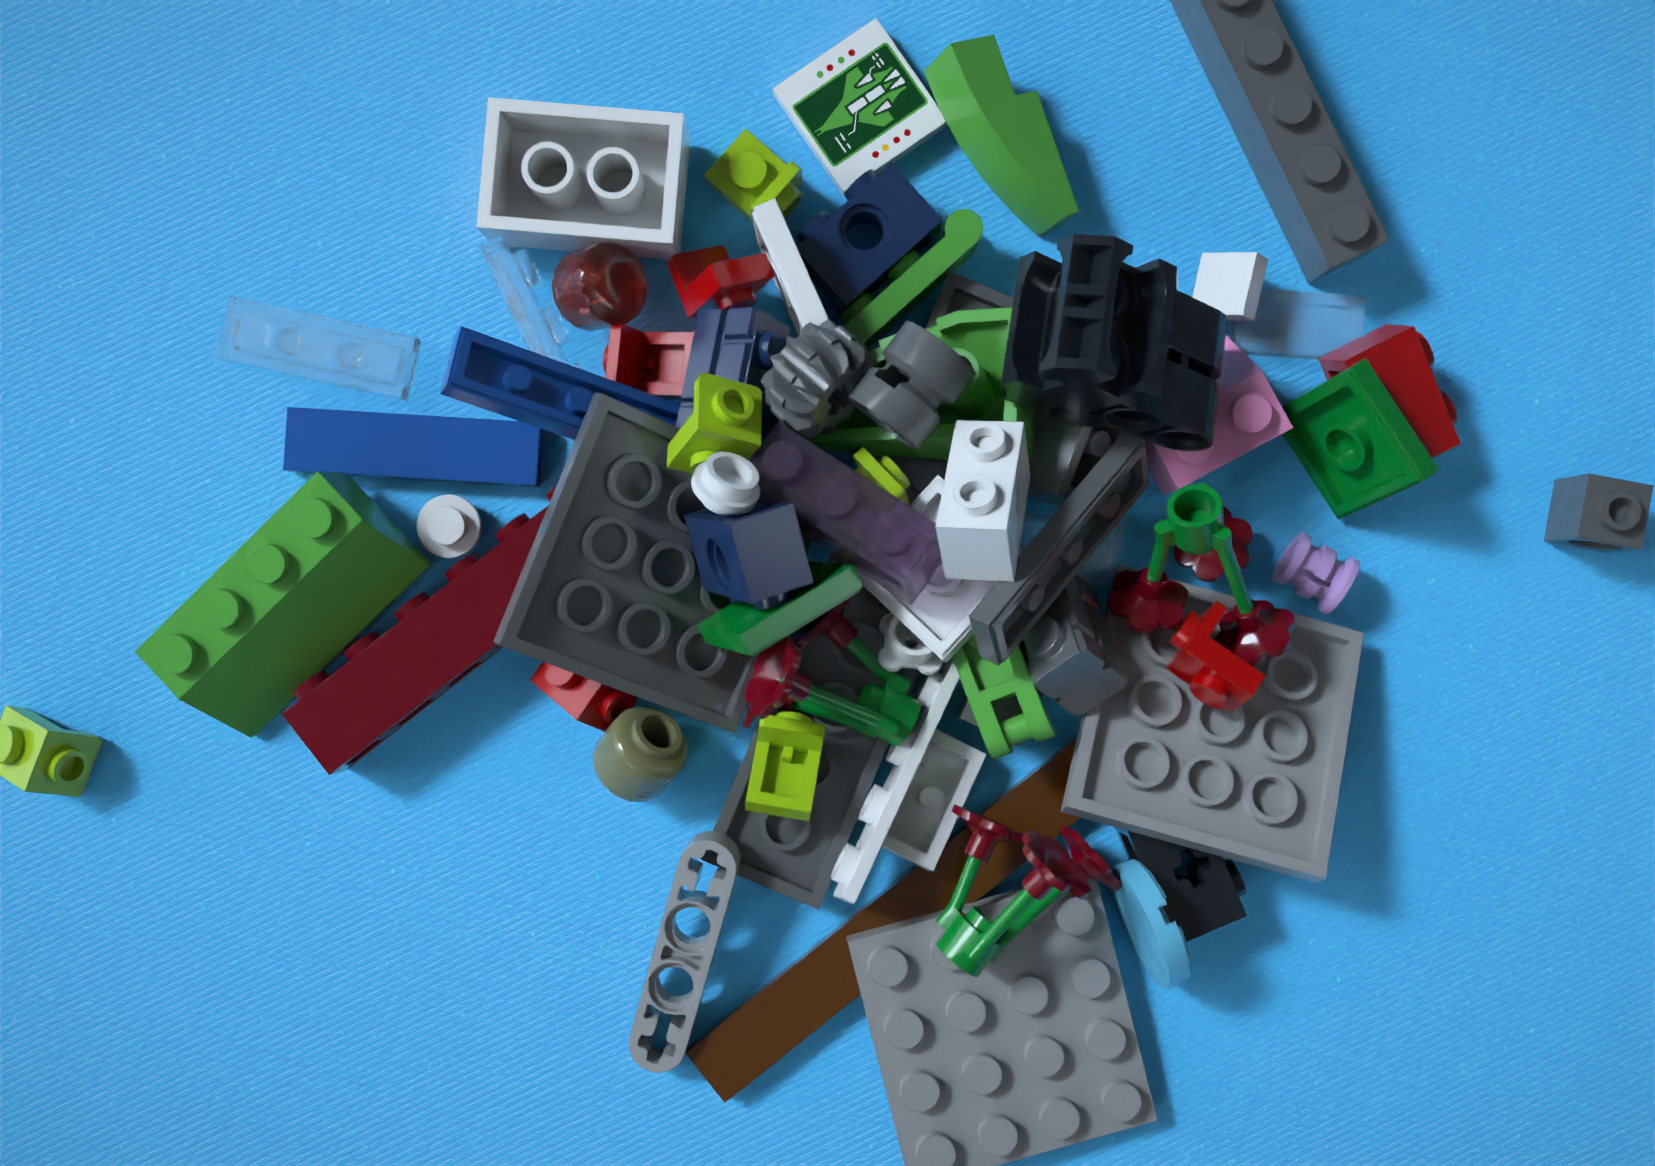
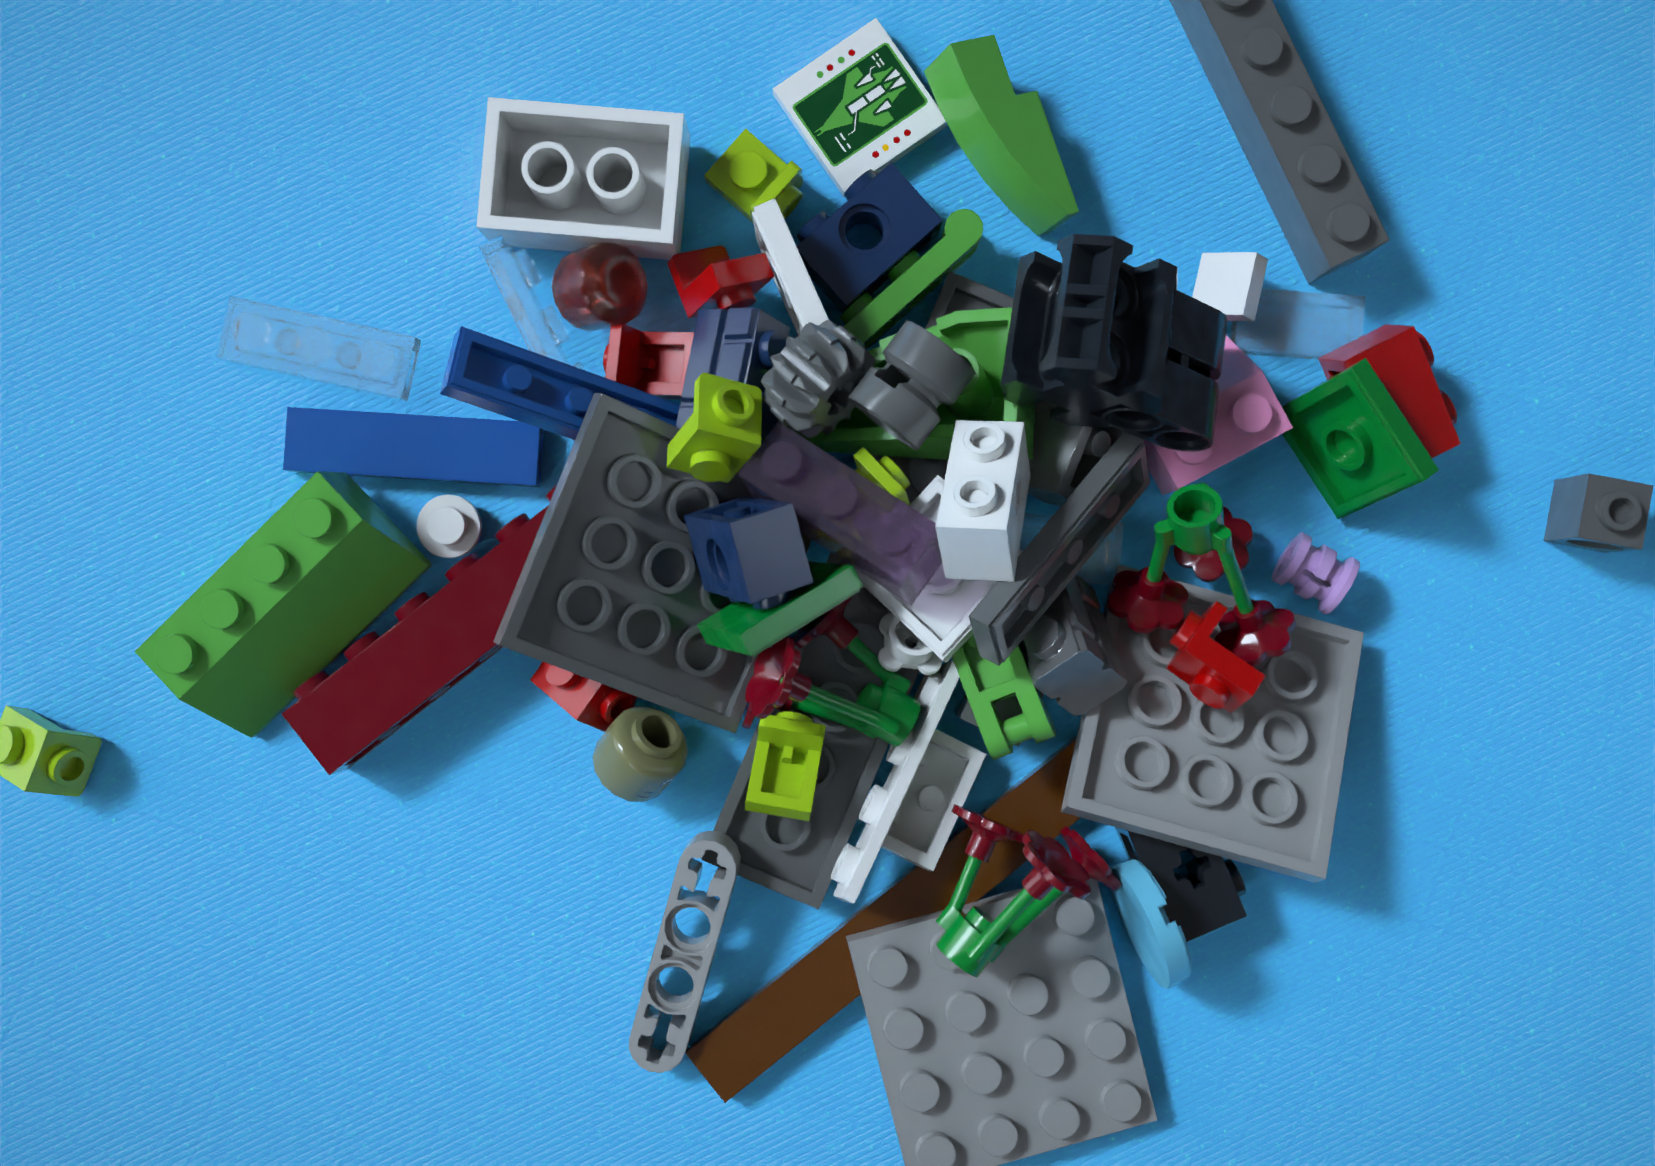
white plate [691,452,760,515] -> none

